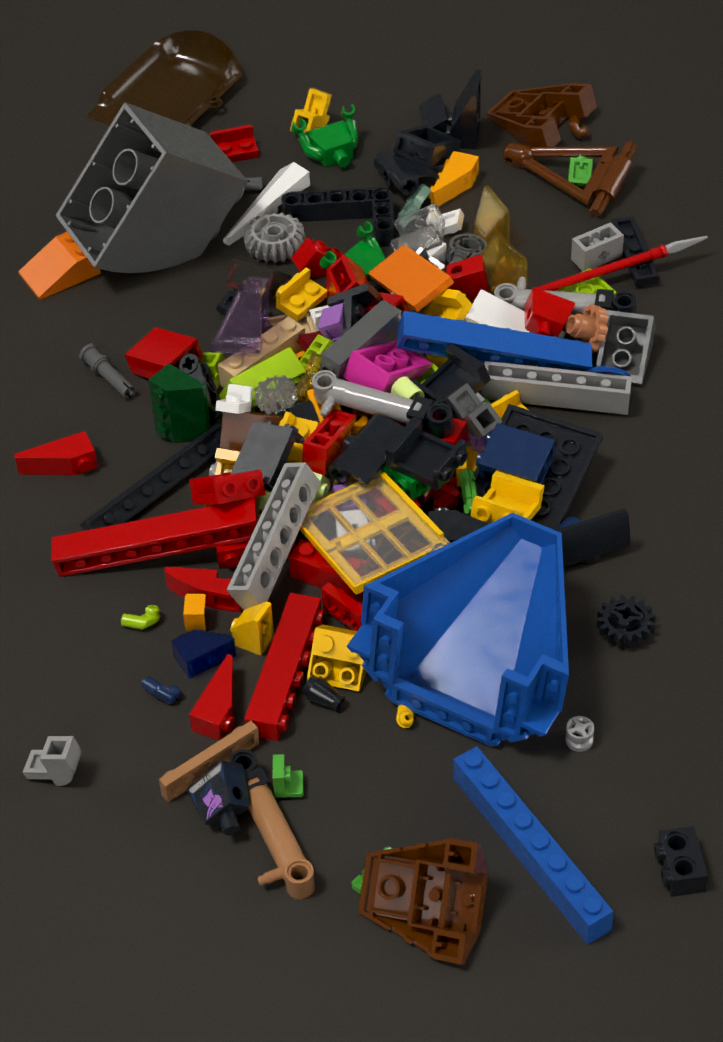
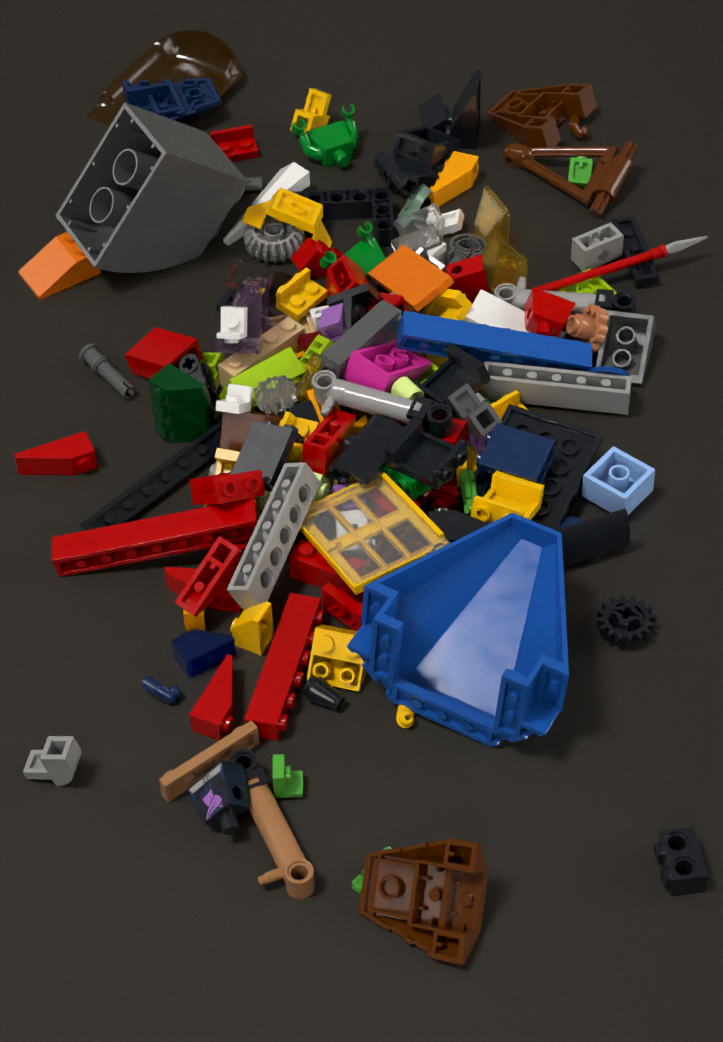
lime arm [121,605,161,630] -> none
blue brick [453,746,614,945] -> none
light grey wheel [565,716,594,752] -> none
none -> dark blue wedge [122,78,221,123]
none -> red slope [174,536,244,617]
none -> white bracket [217,306,247,343]
none -> yellow piece [242,188,332,248]
none -> light blue brick [582,446,655,515]

